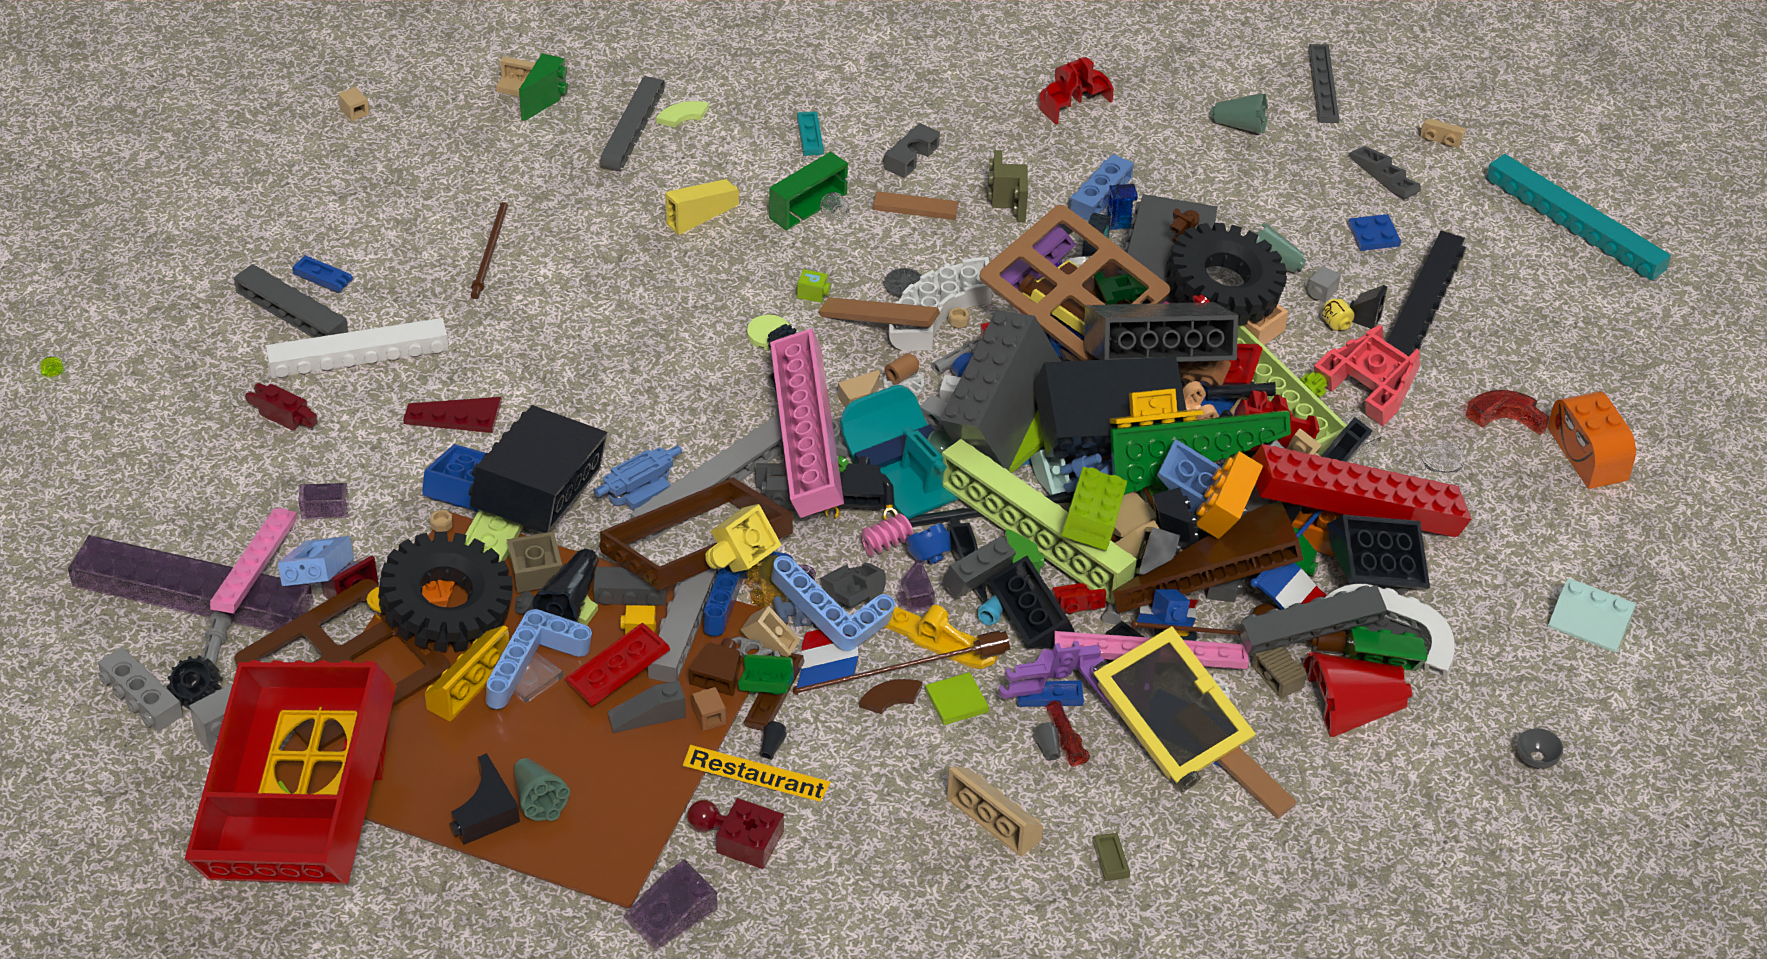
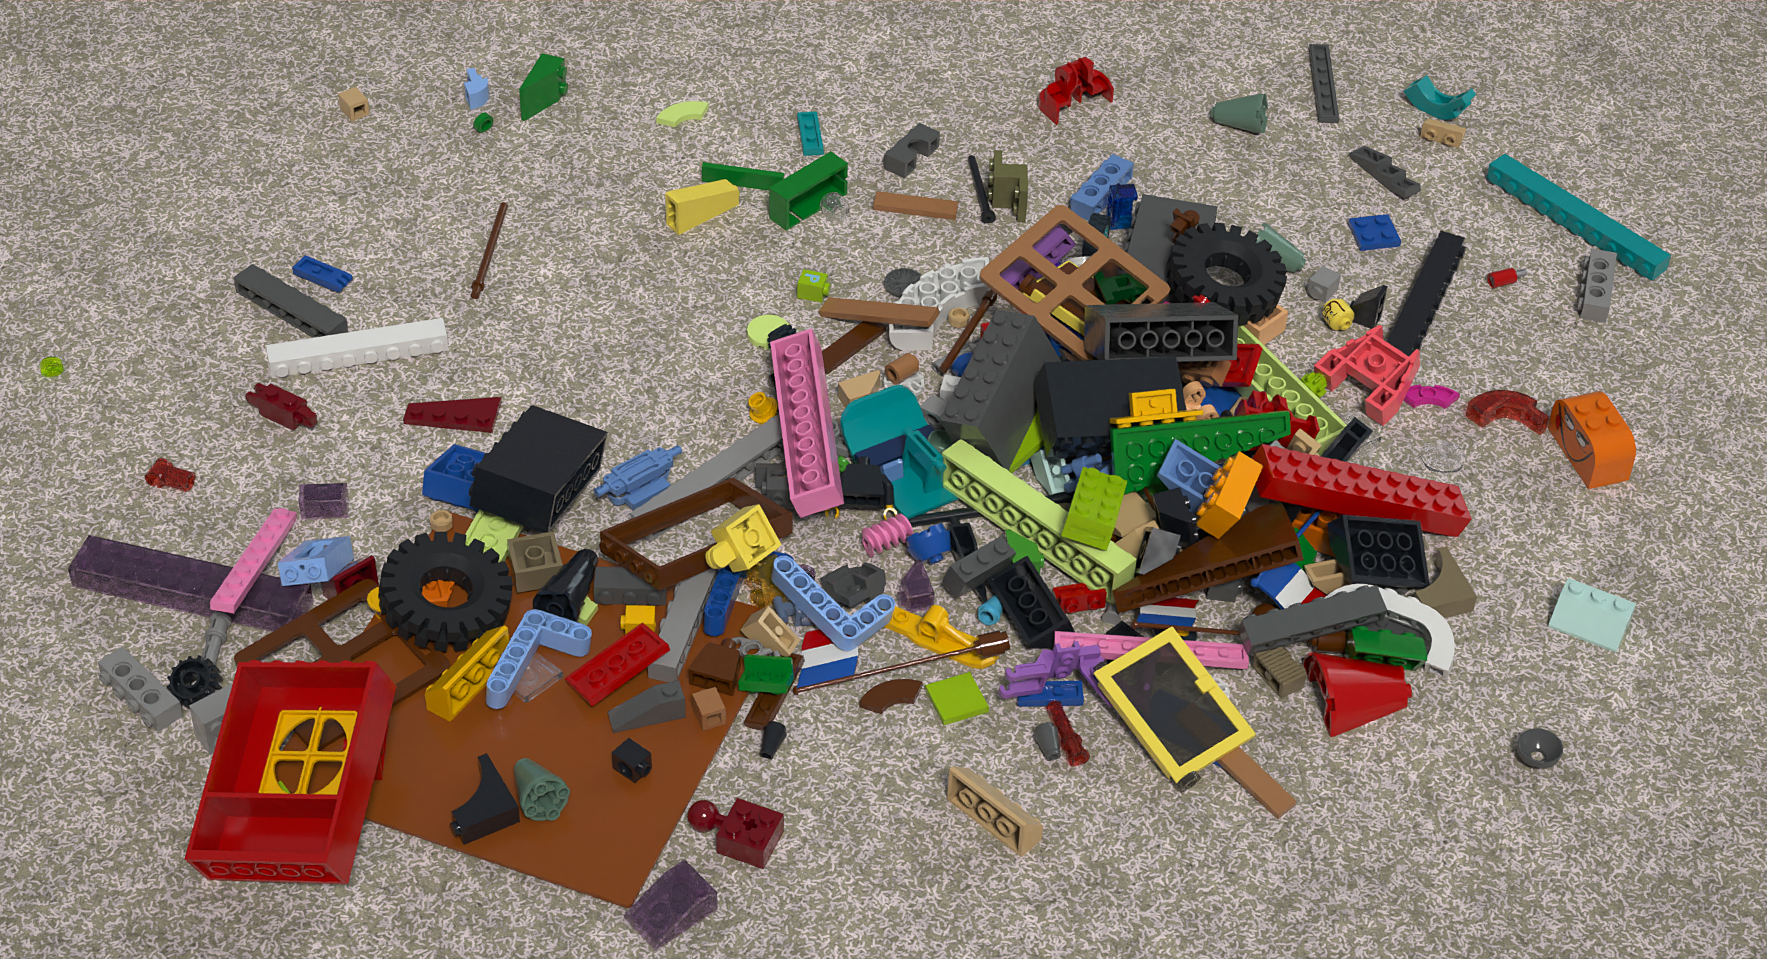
tan bracket [496,56,535,96] -> none
dark grey wheel [515,591,535,615] -> none
dark grey beam [600,76,665,172] -> none
yellow sticker [683,745,831,802] -> none
olive tile [1092,833,1130,881] -> none
blue brick [1151,589,1190,623] -> none
black pin [1208,381,1276,400] -> none
none -> clear red piece [145,458,196,491]
none -> light blue brick [464,68,489,109]
none -> green tile [473,112,494,133]
none -> black brick [612,738,652,783]
none -> green tile [702,162,784,191]
none -> yellow piece [748,392,779,425]
none -> reddish brown tile [822,321,886,375]
none -> medium blue slope [880,459,903,482]
none -> reddish brown bar [939,289,997,373]
none -> black bar [968,155,996,224]
none -> tan slope [1304,559,1352,595]
none -> teal arch [1403,75,1476,120]
none -> dark pink tile [1403,384,1460,409]
none -> dark tan arch [1414,546,1477,618]
none -> red piece [1487,267,1527,289]
none -> light grey brick [1577,248,1617,323]

